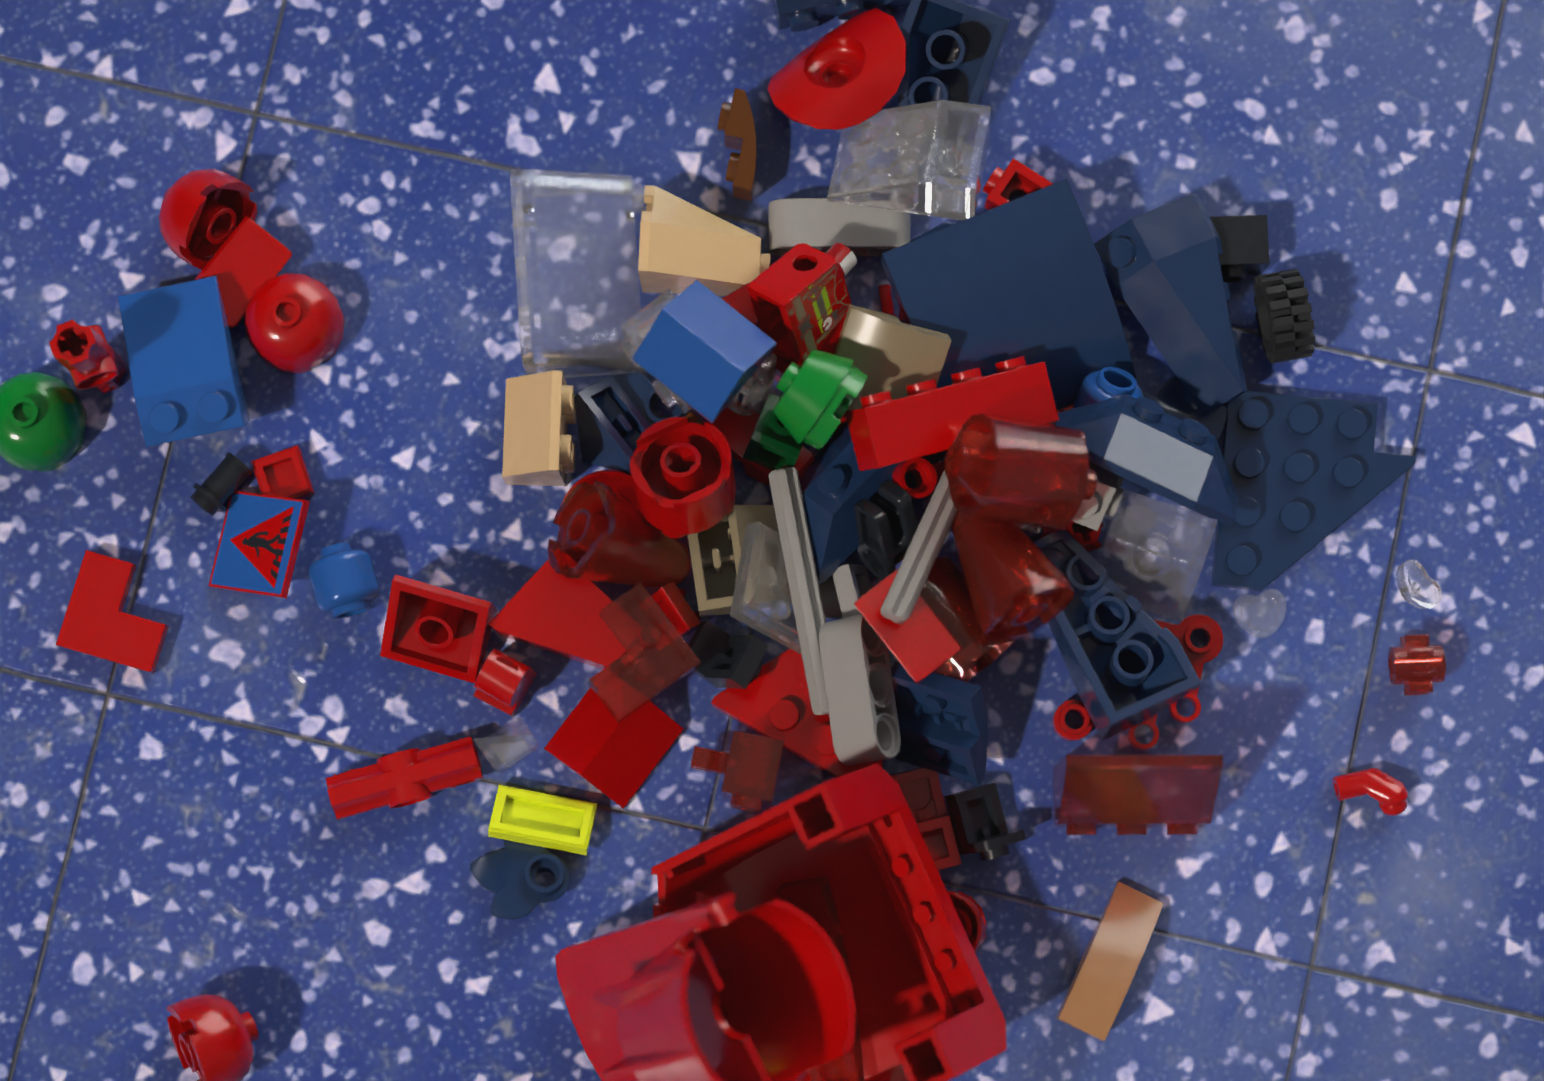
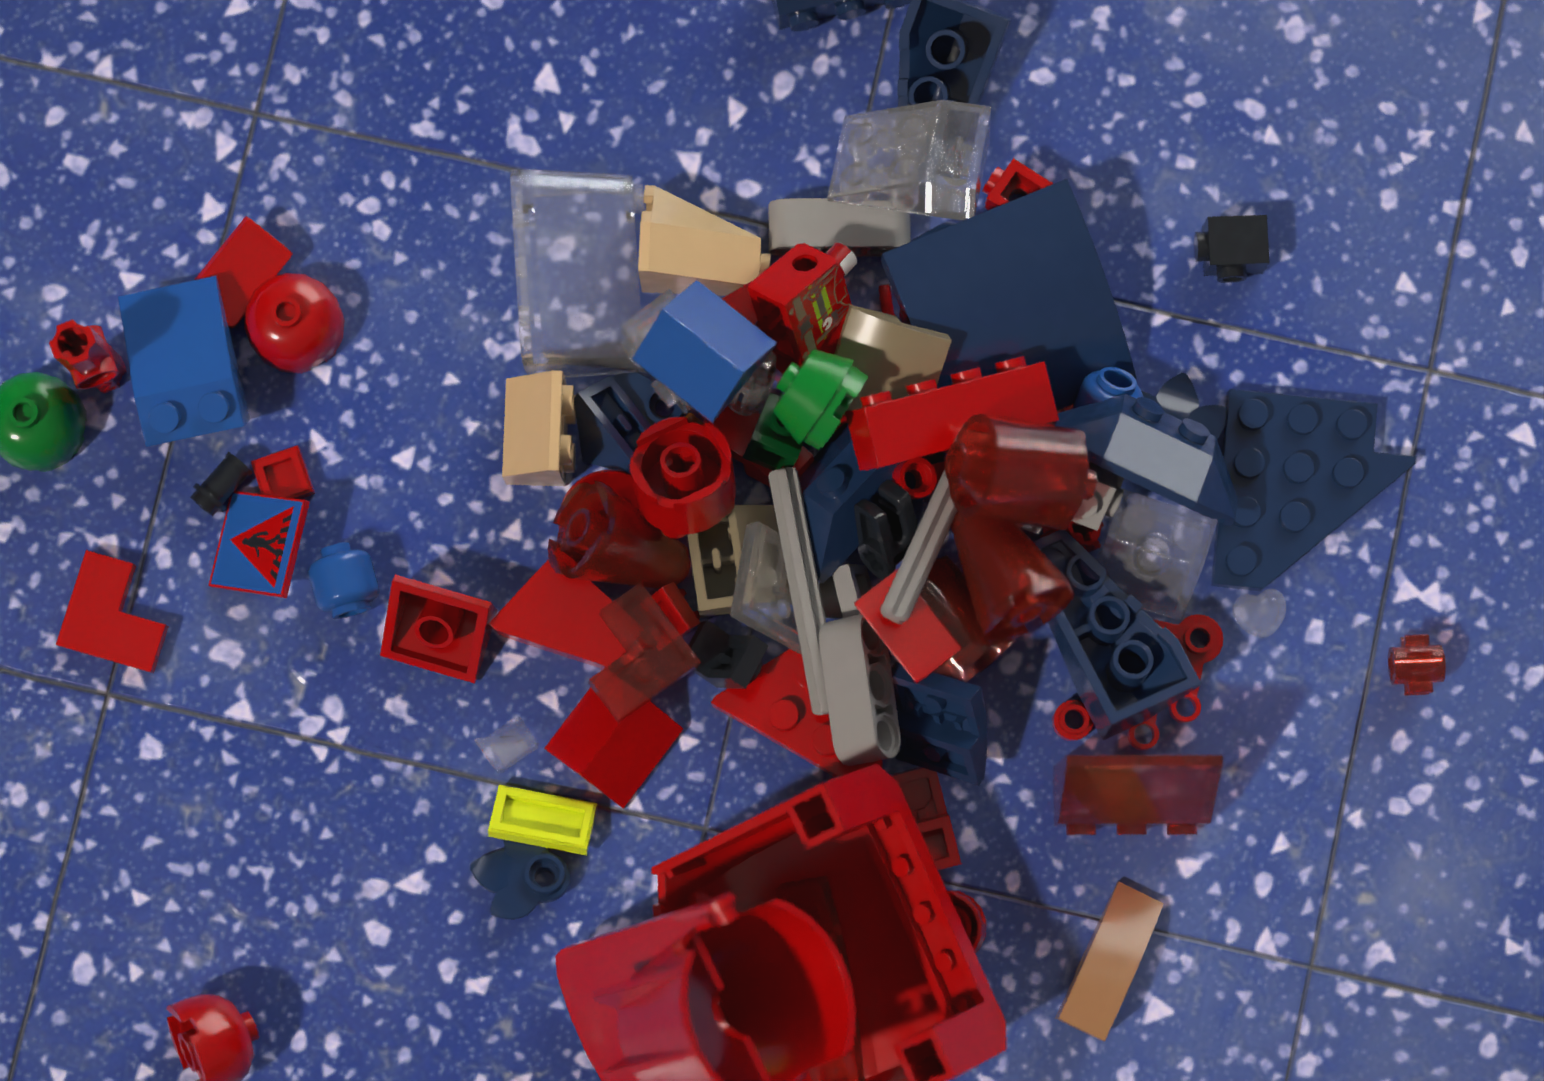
red cylinder [159,169,257,270] -> none
red piece [325,736,484,820] -> none
red leg [473,649,537,718] -> none
clear red brick [691,731,784,814] -> none
reddish brown slope [717,88,757,202] -> none
red hat [767,8,906,130] -> none
black bracket [944,783,1026,861] -> none
dark blue wedge [1094,194,1247,416] -> none
black tyre [1253,269,1315,364] -> none
red arm [1333,768,1408,816] -> none
clear piece [1396,559,1442,609] -> none

